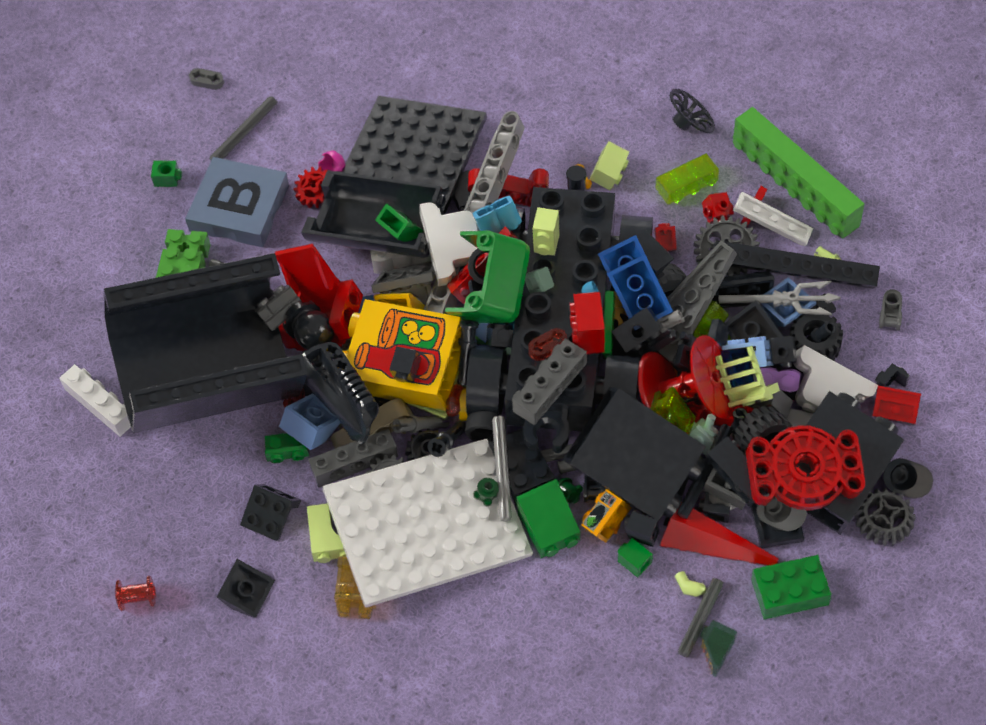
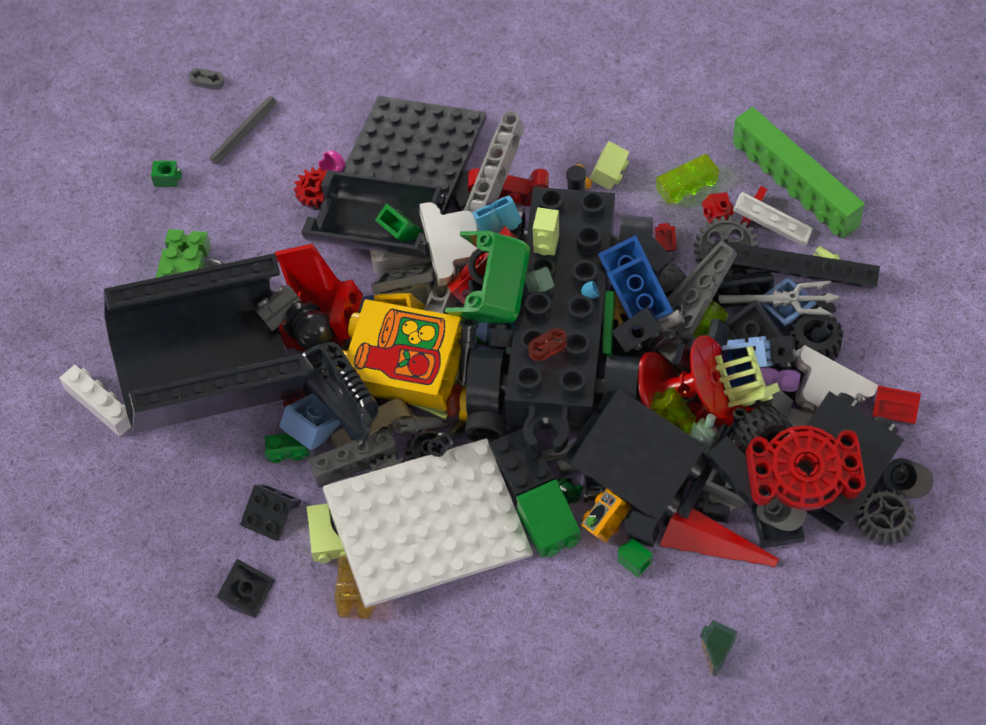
clear red hose [115,575,156,611] -> none
sand blue tile [185,157,289,248] -> none
black brick [389,346,421,383] -> none
dark green brick [473,478,499,507] -> none
light grey axle [492,416,512,521] -> none
dark grey brick [512,339,587,425] -> none
red brick [570,292,605,354] -> none
black wheel [669,88,715,133] -> none
yellowish green arm [675,571,706,596] -> none
dark grey axle [678,578,723,658] -> none
green brick [751,555,831,620] -> none
black bracket [875,363,910,391] -> none
dark grey piece [878,289,902,331] -> none

